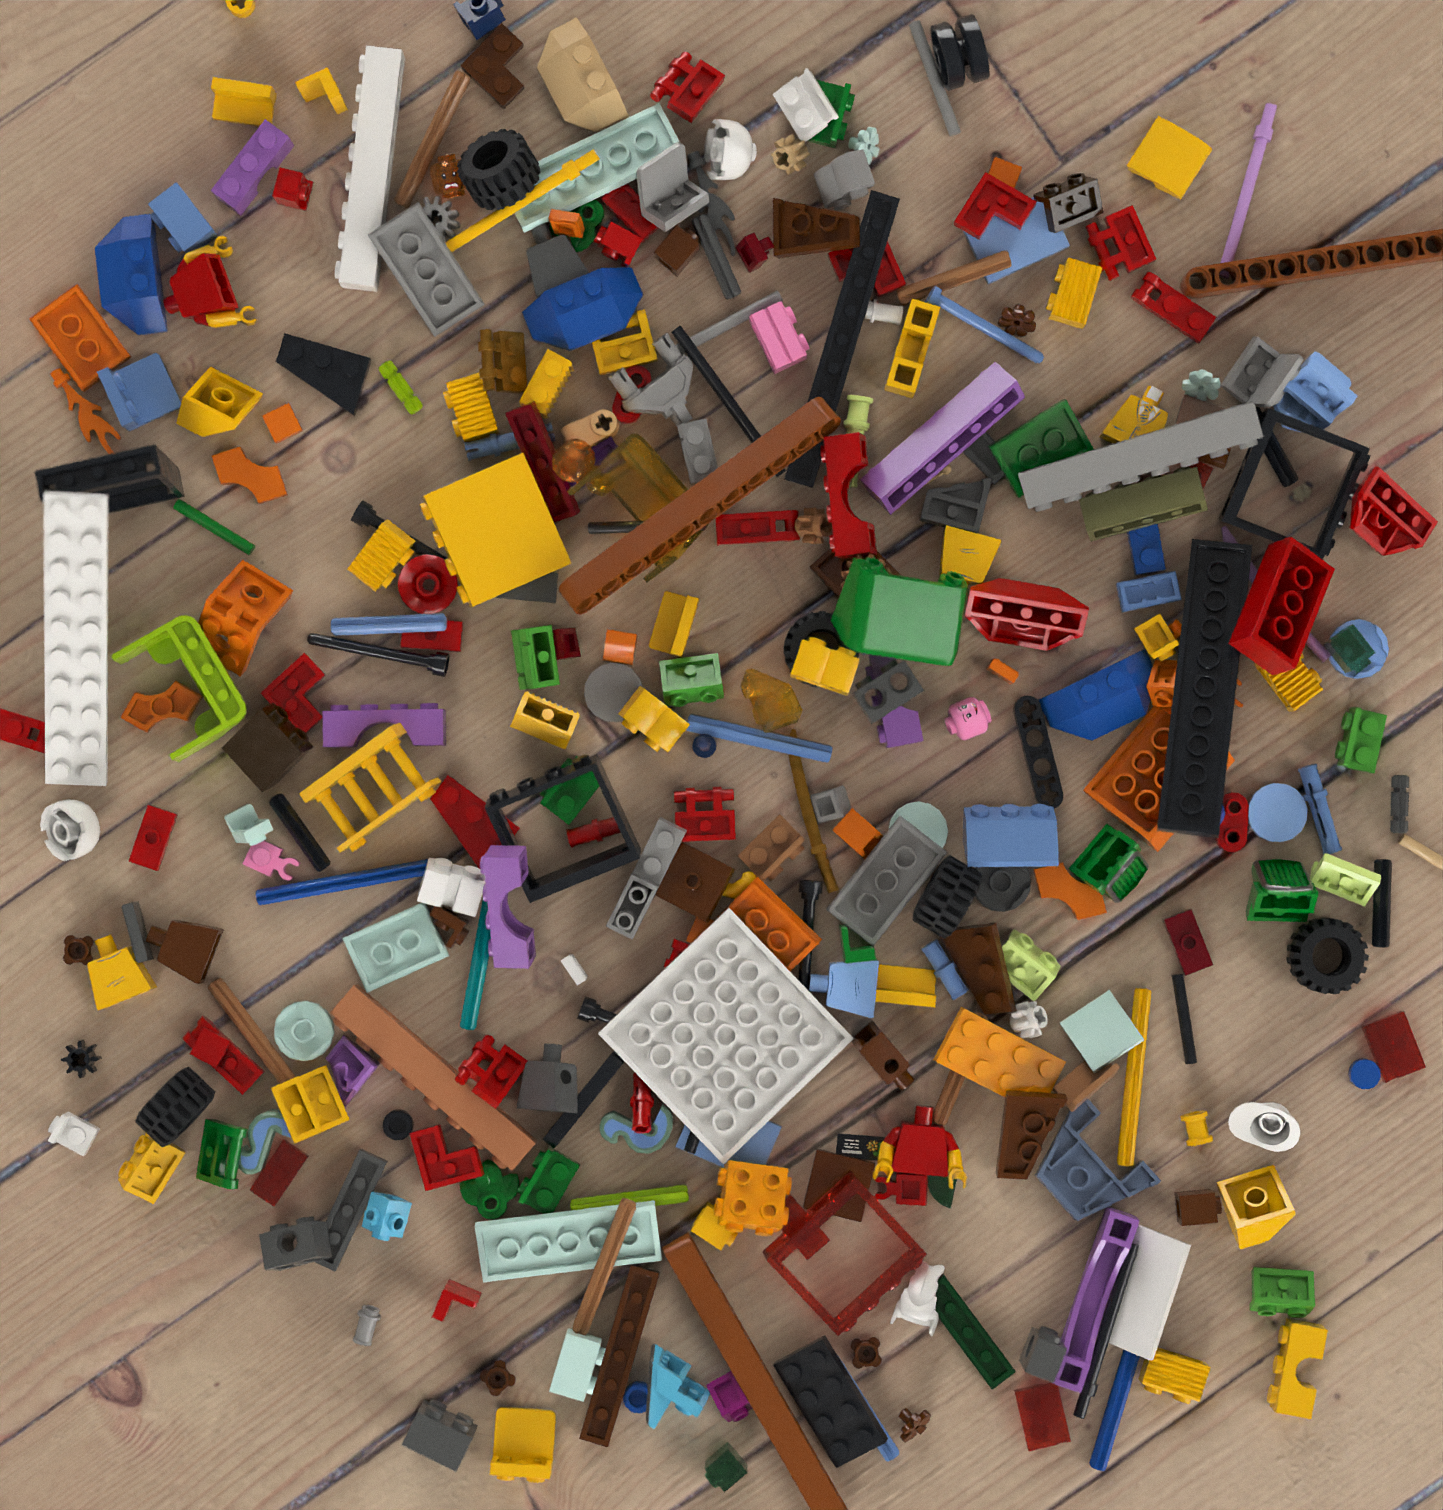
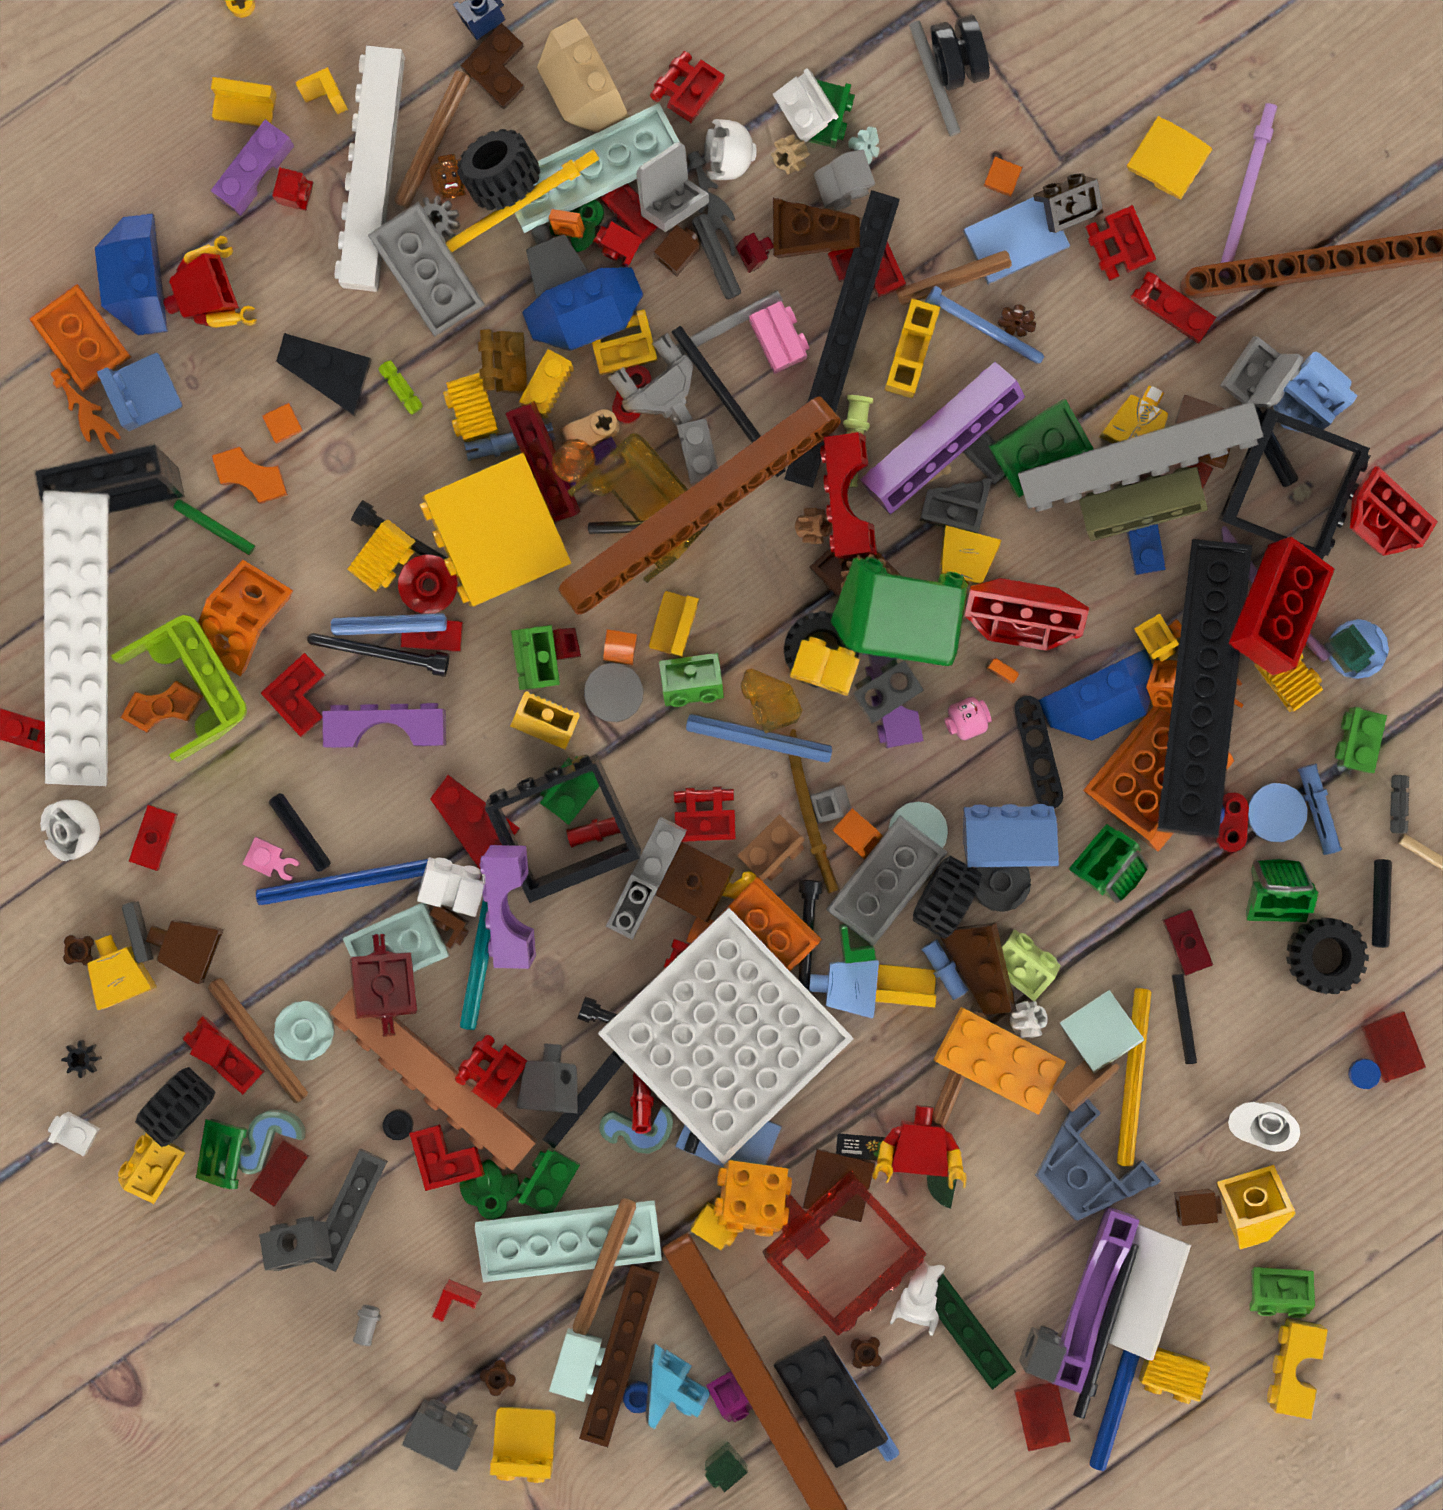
medium blue brick [148,182,218,253] -> none
yellow slope [176,366,263,437] -> none
dark brown piece [222,703,313,792] -> none
light aqua bracket [224,804,274,846] -> none
yellow slope [271,1065,350,1144] -> none
yellow fence [299,723,441,852] -> none
medium lavender slope [325,1035,381,1108] -> none
medium azure brick [361,1192,412,1241] -> none
dark grey tile [496,572,559,603] -> none
white tile [561,954,588,986] -> none
lime axle [570,1184,689,1210] -> none
yellow brick [618,686,690,753] -> none
dark blue piece [692,734,716,758] -> none
red plate [715,510,800,546] -> none
reddish brown torso [851,1020,914,1090] -> none
white pin [864,299,903,325] -> none
red plate [875,1173,928,1206] -> none
reddish brown plant [899,1408,931,1442] -> none
red plate [954,172,1037,240] -> none
reddish brown wing [995,1090,1067,1180] -> none
orange tile [1033,862,1107,920] -> none
yellow brick [1045,258,1102,329] -> none
medium blue plate [1116,571,1182,613] -> none
yellow bush [1180,1110,1213,1146] -> none
light aqua plant [1182,369,1221,402] -> none
yellowish green bracket [1310,853,1381,906] -> none
none -> dark red plate [350,934,417,1037]

